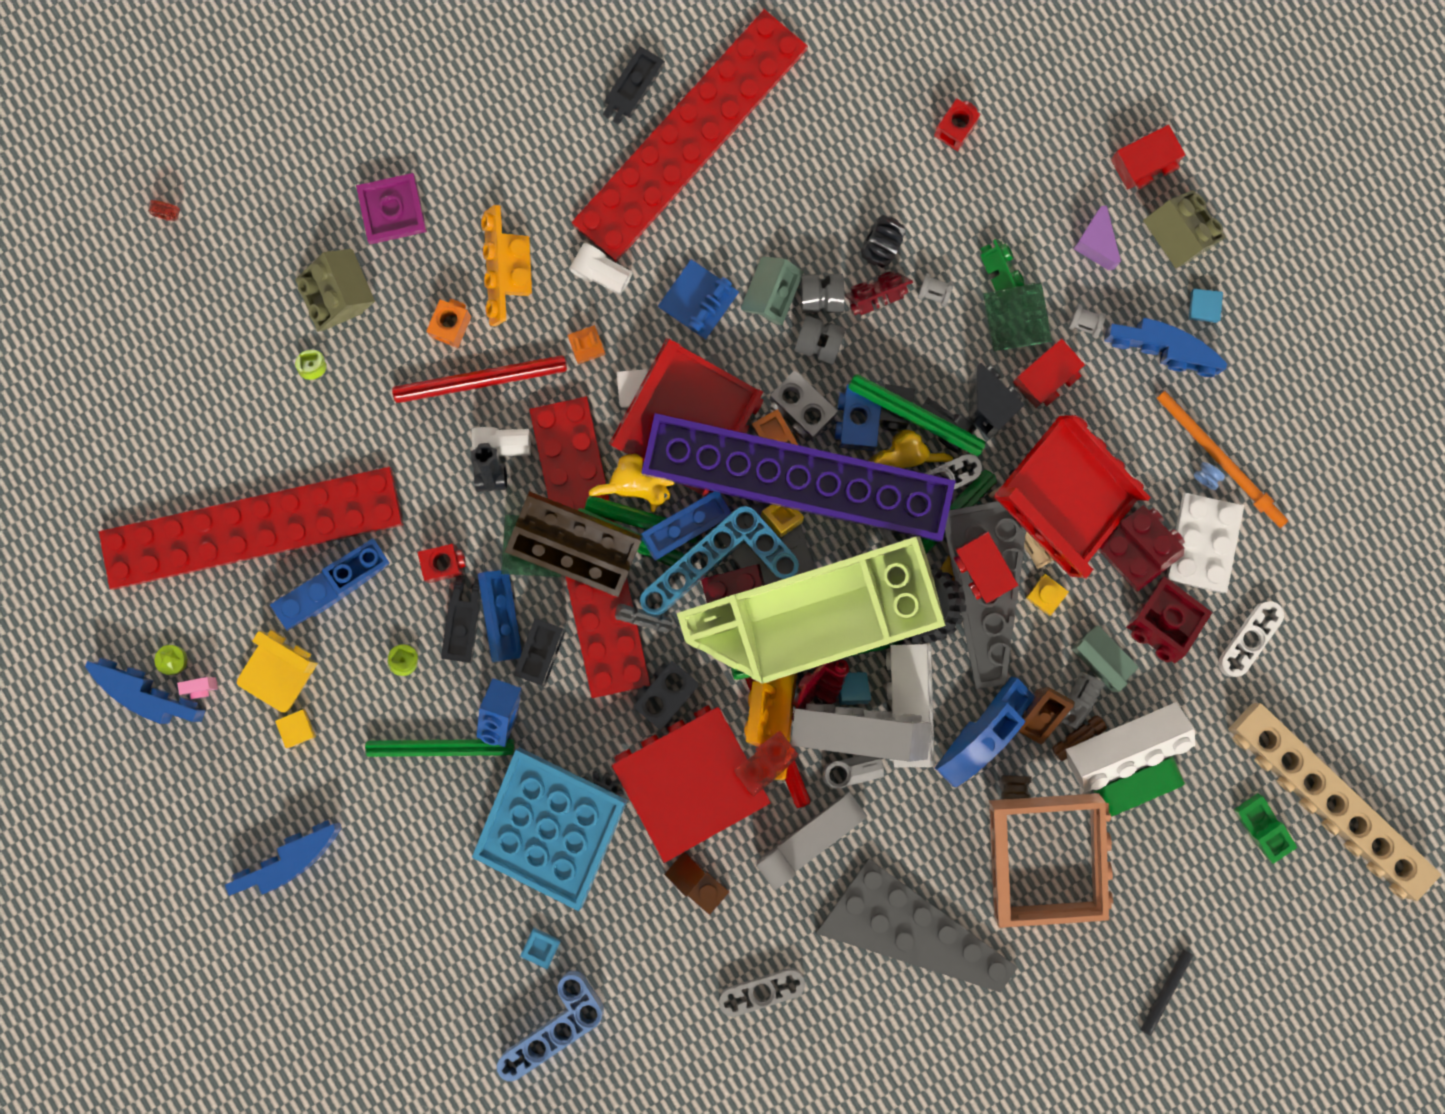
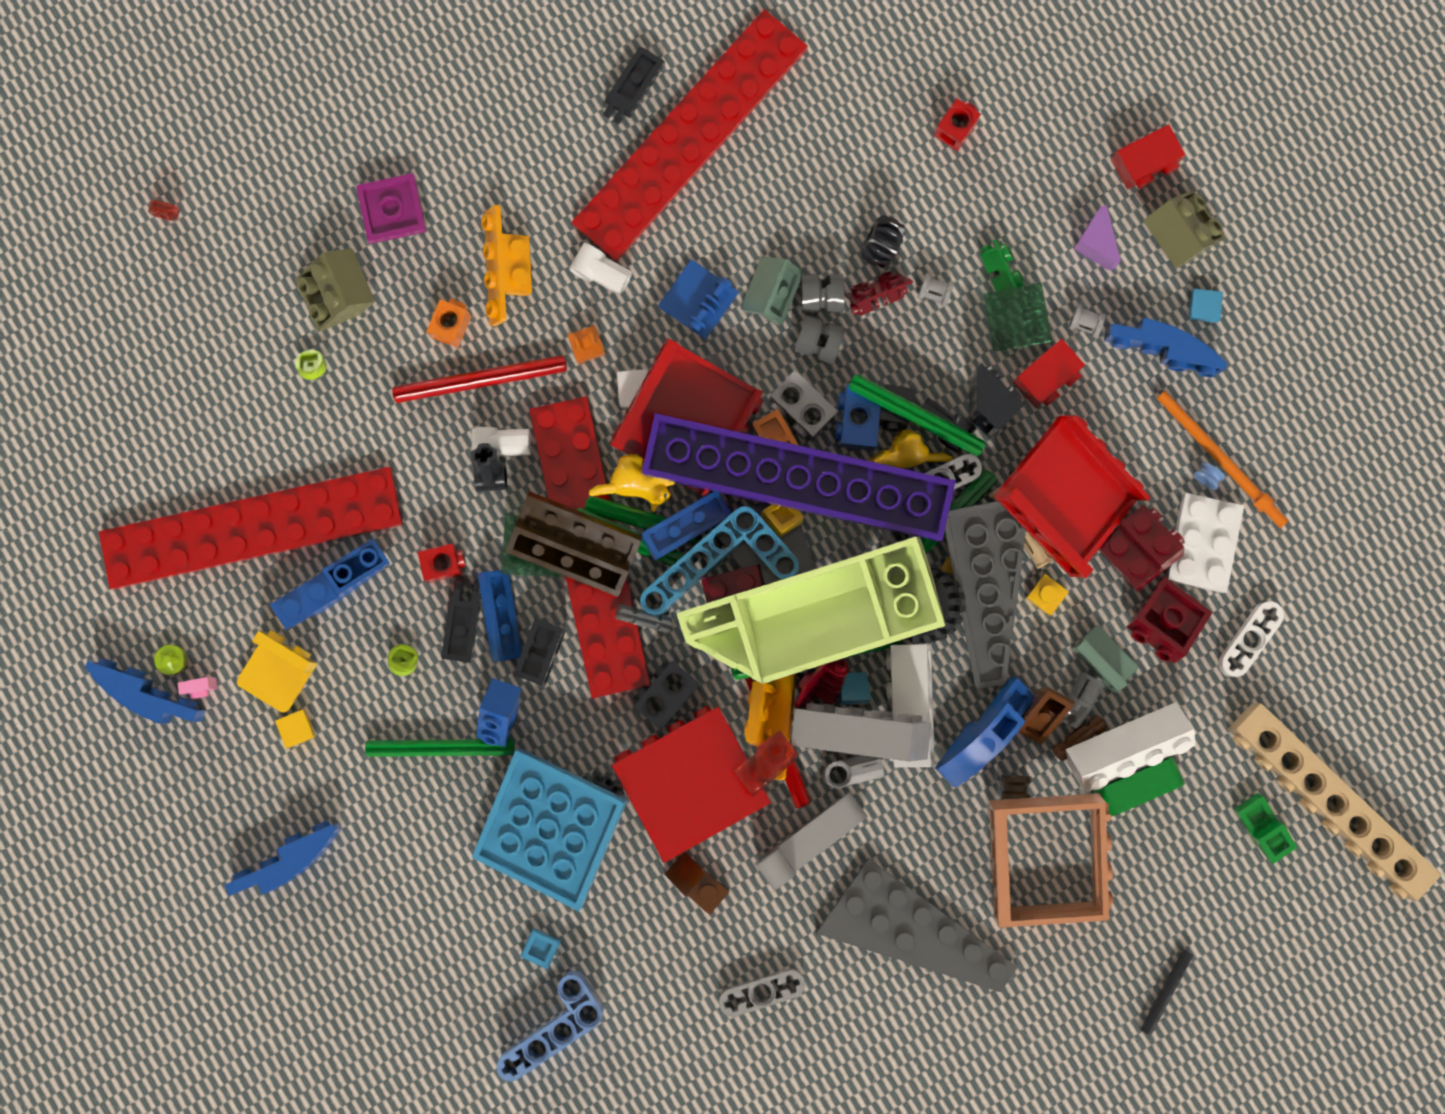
red brick [953,531,1019,604] -> none

